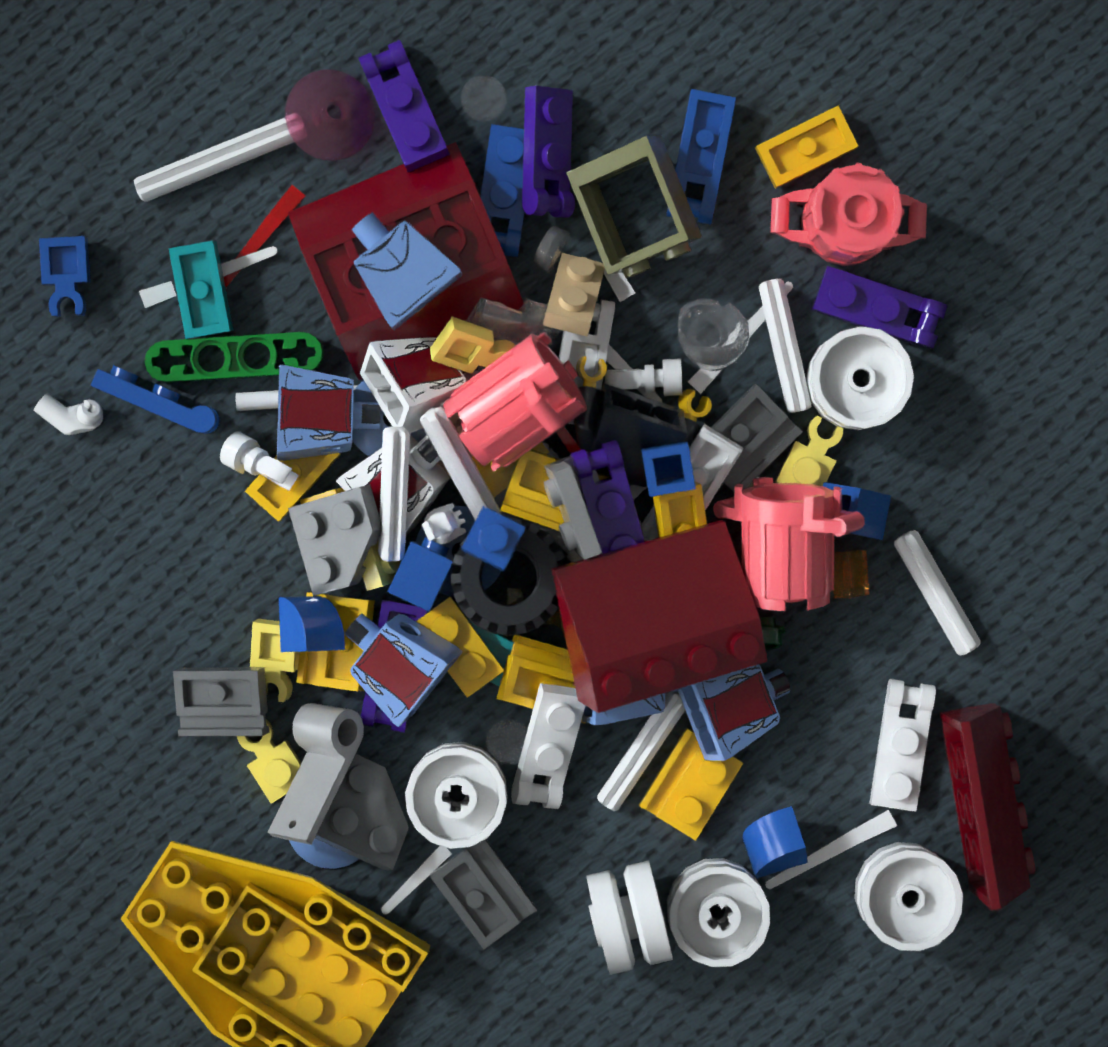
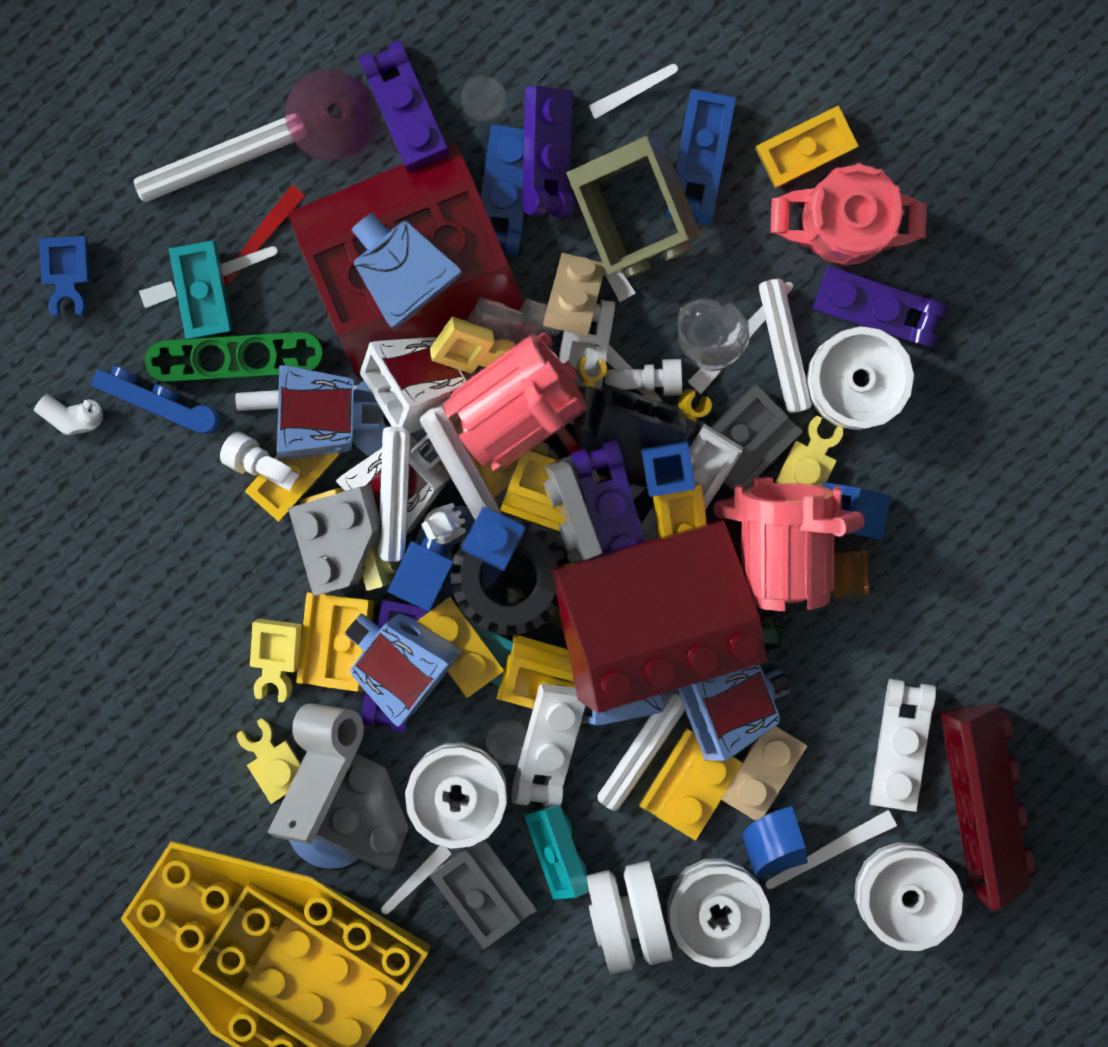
dark grey plate [173,667,270,736] -> none
blue brick [279,596,345,652] -> none
clear tile [534,225,570,273] -> none
white axle [894,530,981,656] -> none
none -> teal plate [523,805,589,900]
none -> white sticker [589,64,678,119]
none -> tan plate [721,726,807,821]

